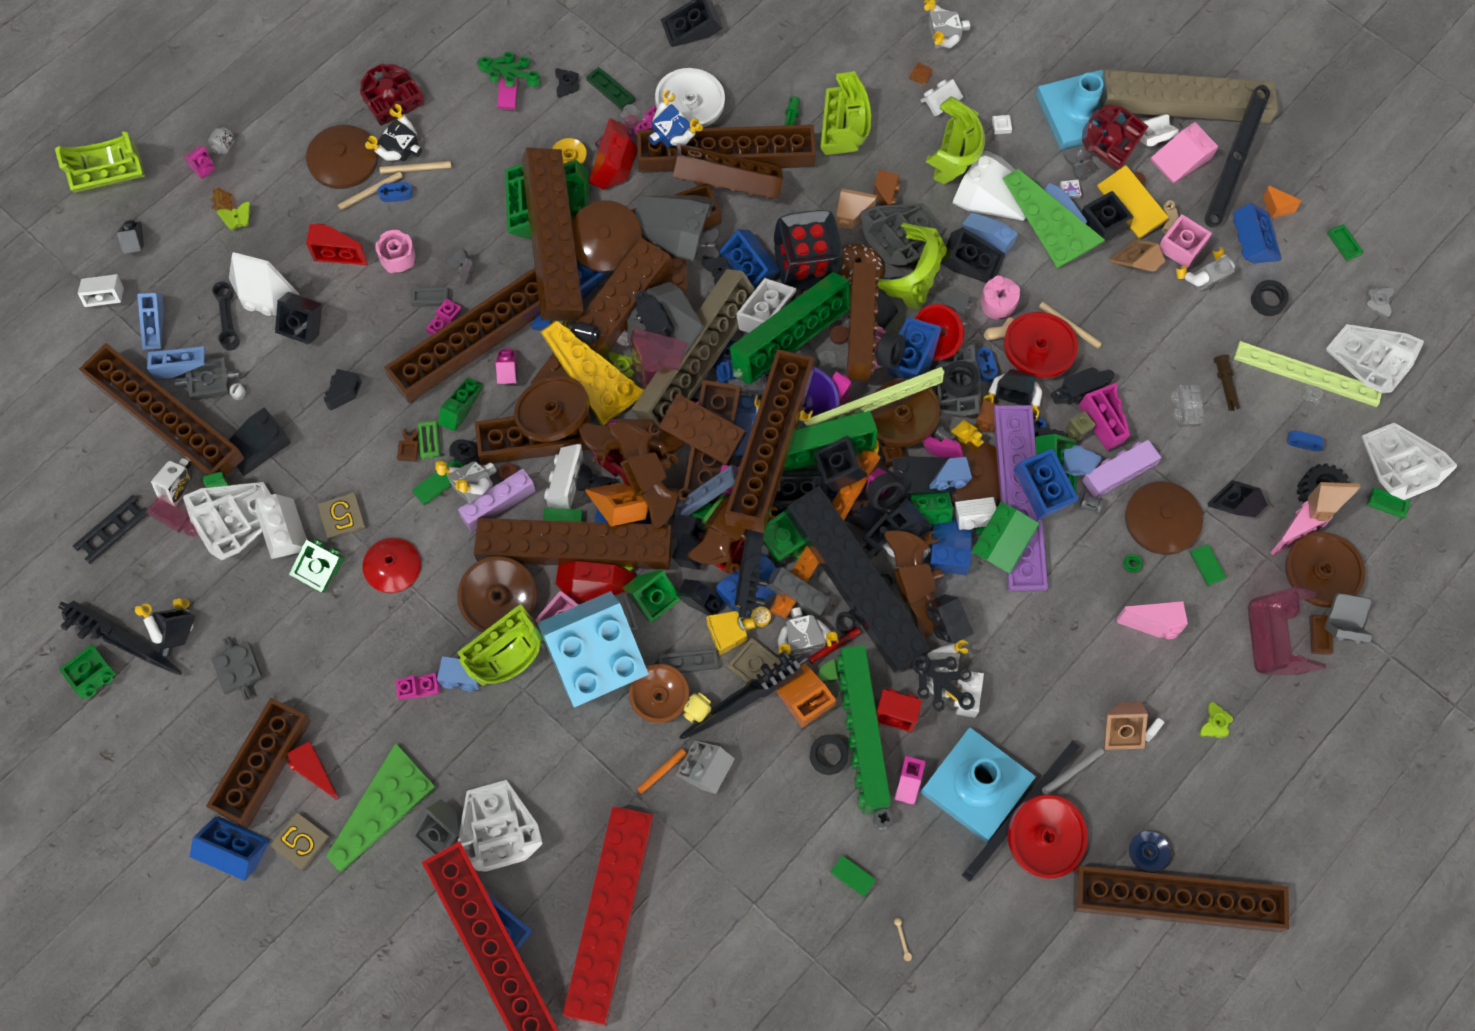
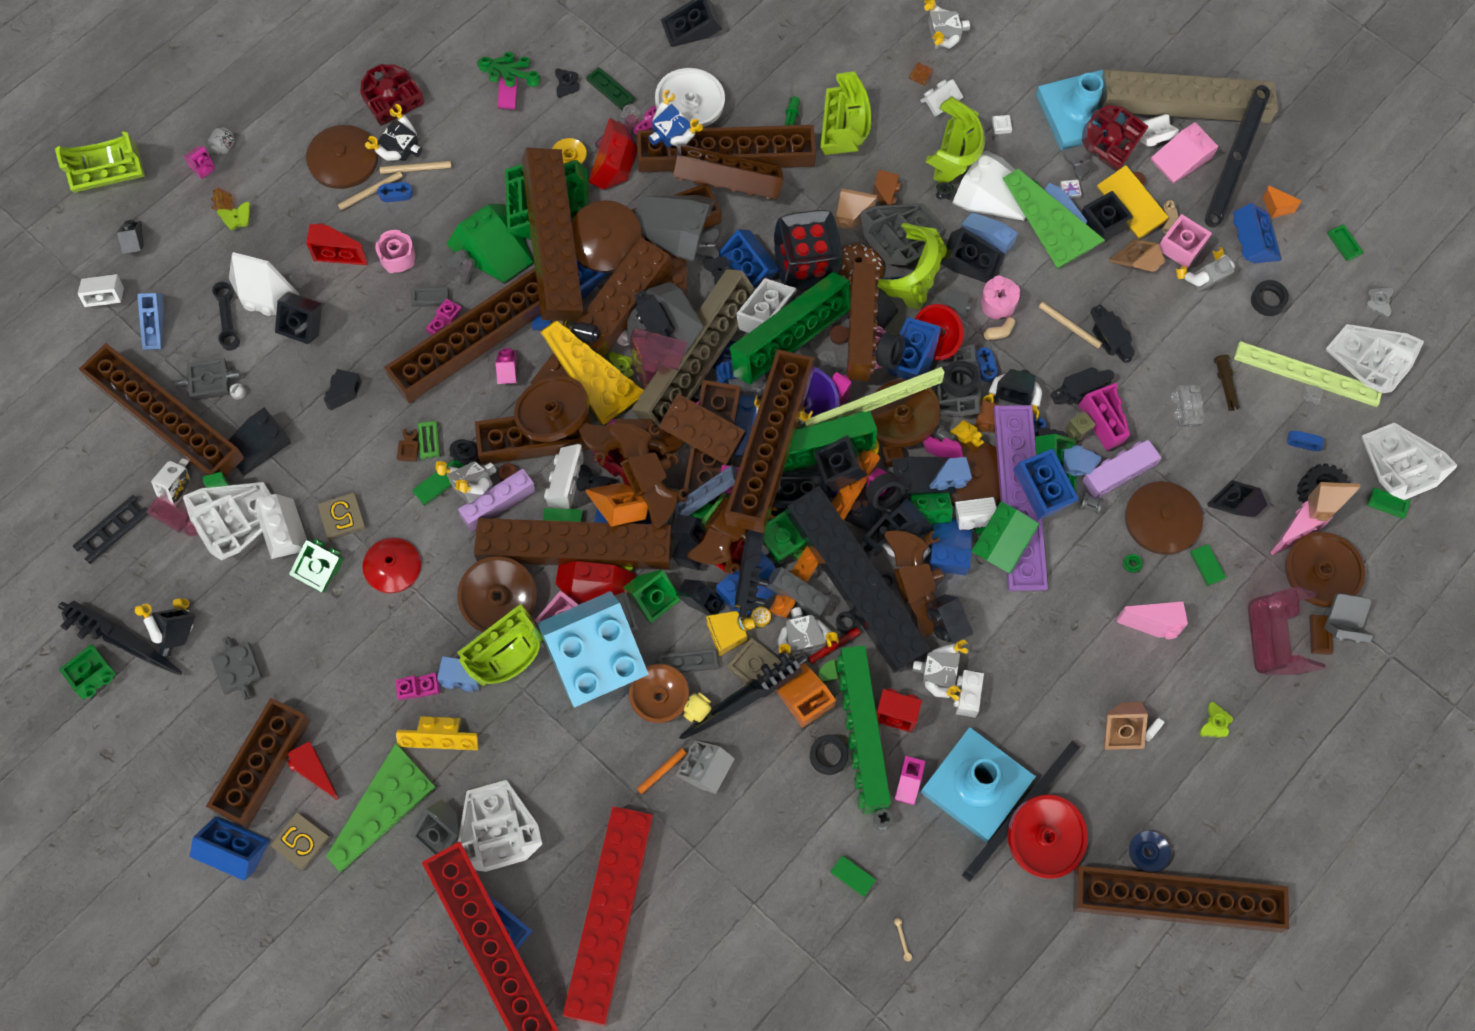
medium blue slope [147,346,205,380] -> none
green slope [438,378,484,432] -> none
black plant [912,655,975,712] -> none
red dish [1003,312,1078,378] -> none
light grey bar [1042,747,1104,795] -> none
none -> yellow bracket [396,716,479,750]
none -> green wedge [447,204,533,284]
none -> black plate [935,182,954,200]
none -> black hinge [1090,304,1135,363]

